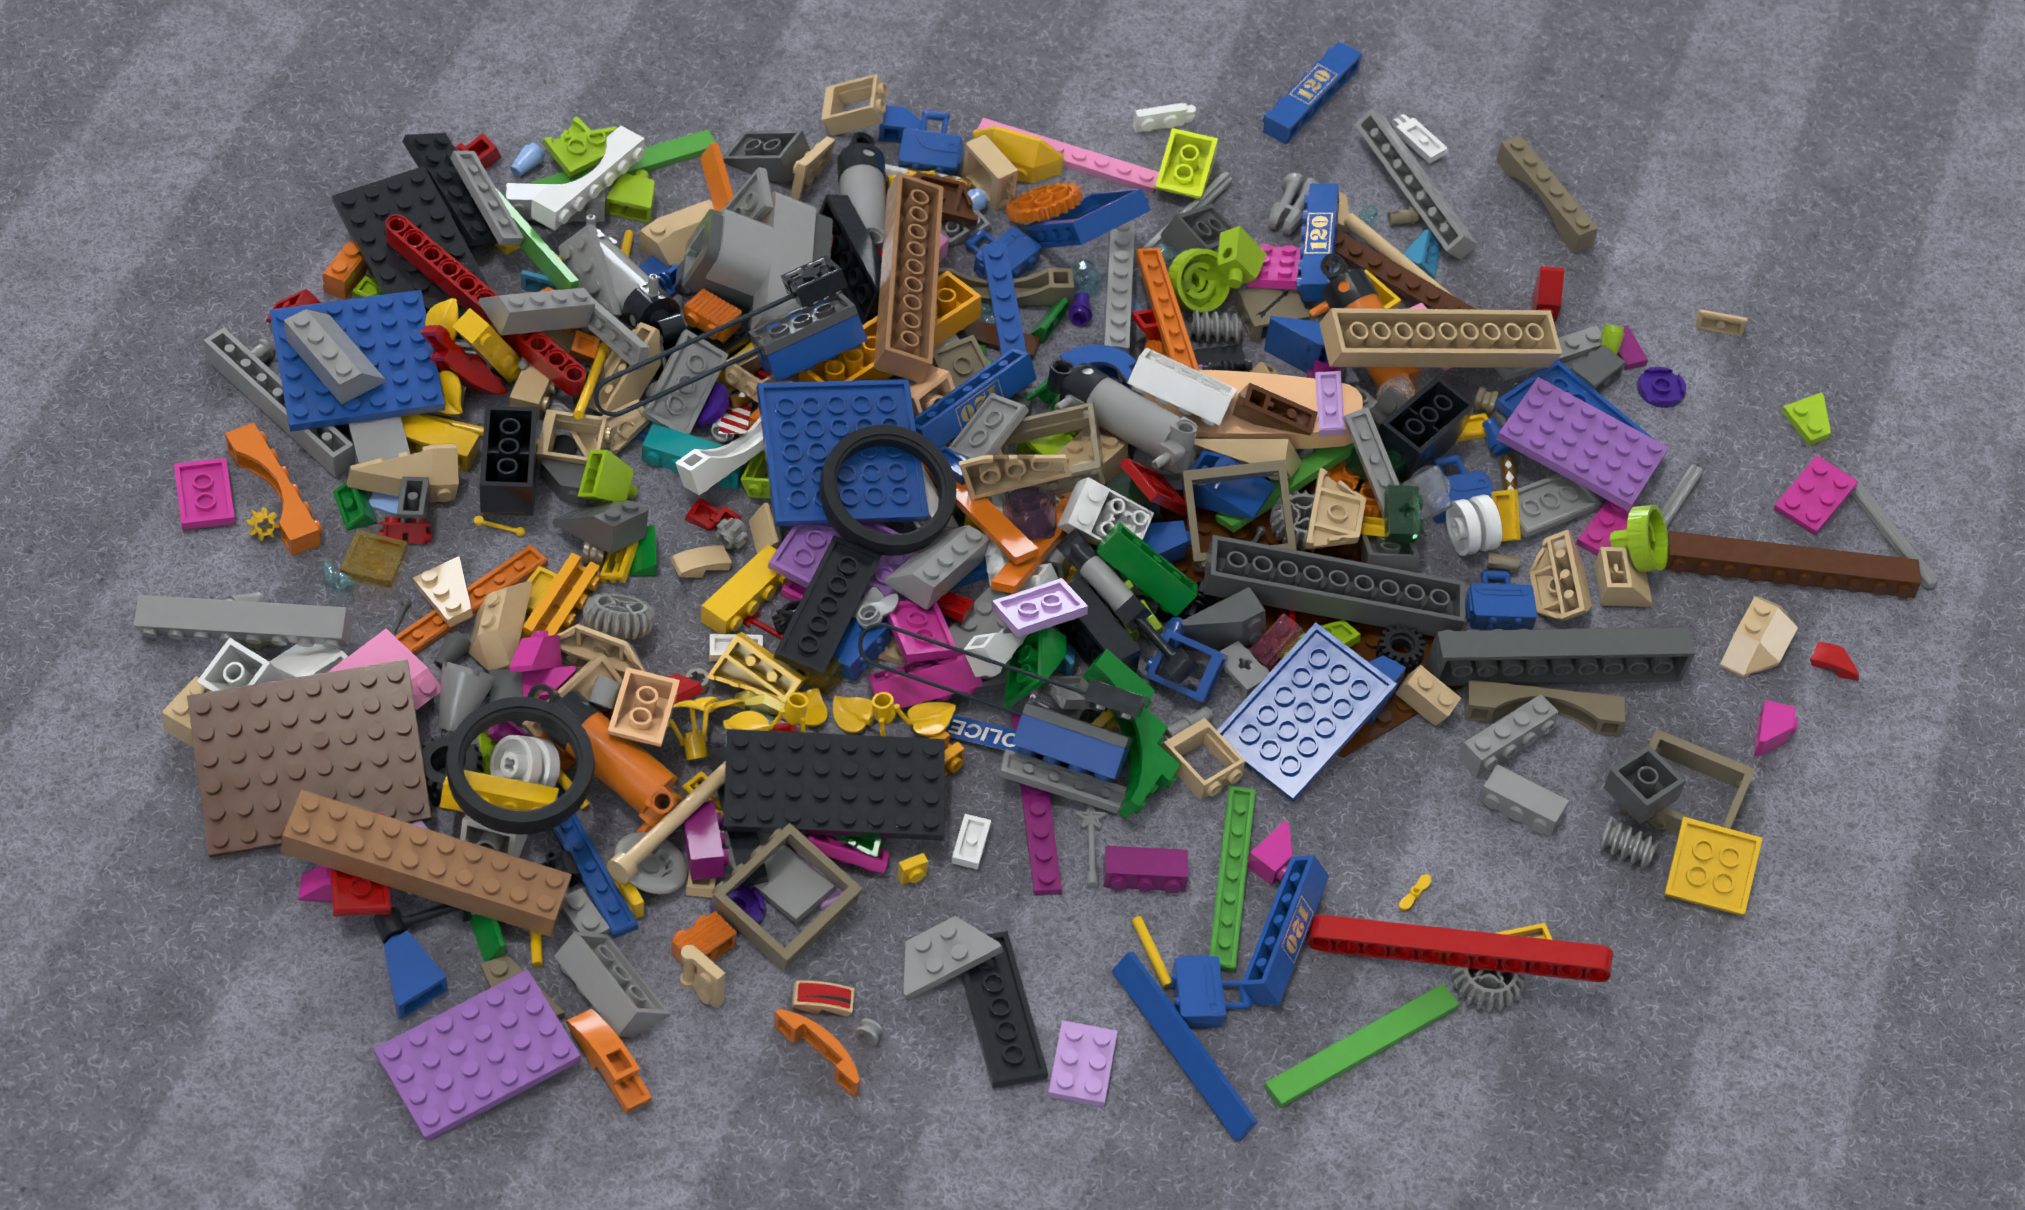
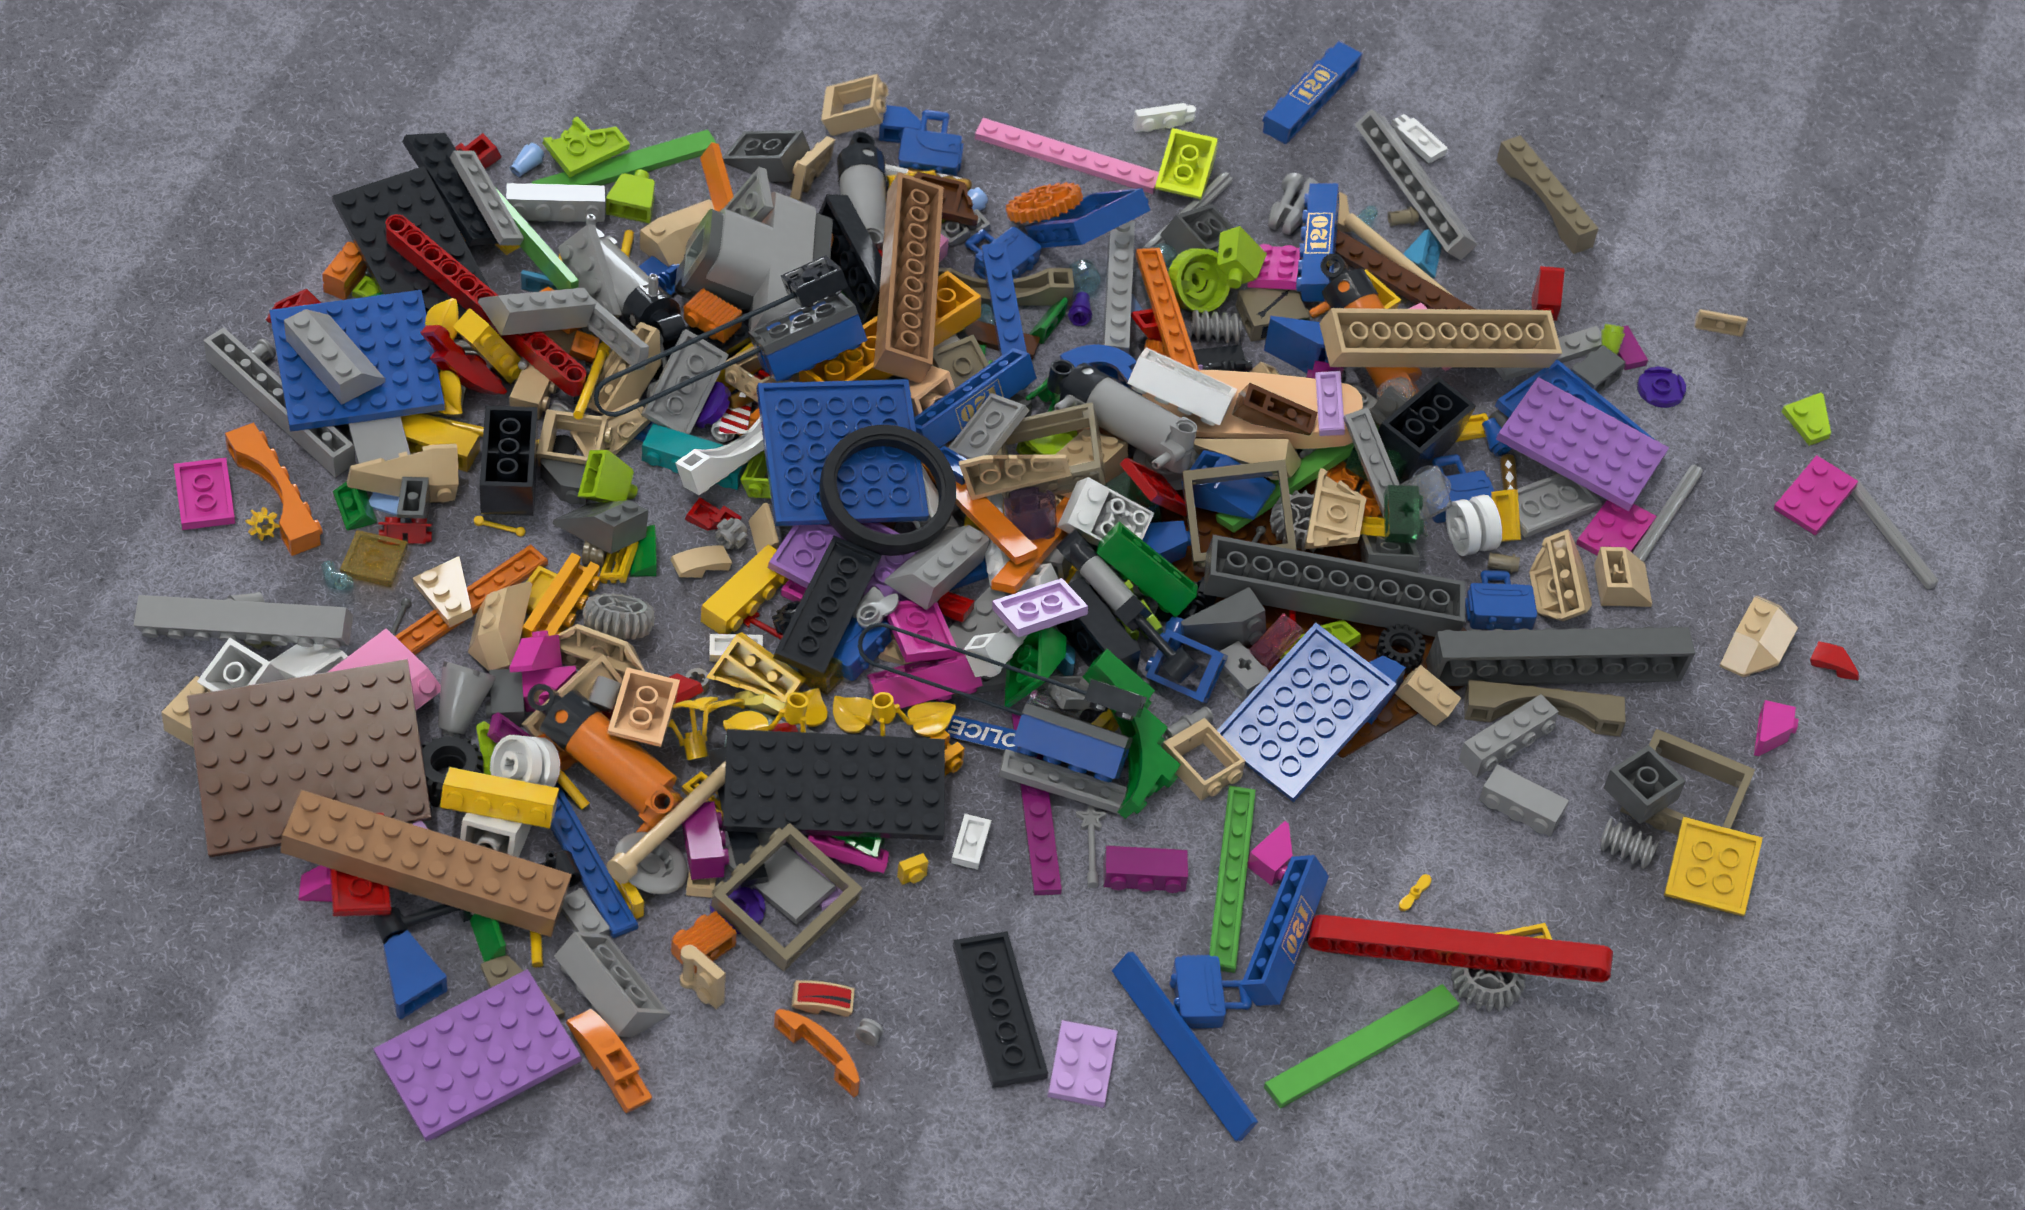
dark grey cone [434,631,471,669] -> none
black tyre [446,697,595,835] -> none
white arch [531,126,645,231] -> none
light grey wing [903,916,1004,1000] -> none
tan window [962,135,1018,211] -> none
yellow wedge [972,126,1064,184] -> none
yellow bar [1132,916,1171,989] -> none
dark tan wheel [1474,386,1499,415] -> none
lime piece [1610,504,1669,572] -> none
reddish brown brick [1664,531,1921,598] -> none

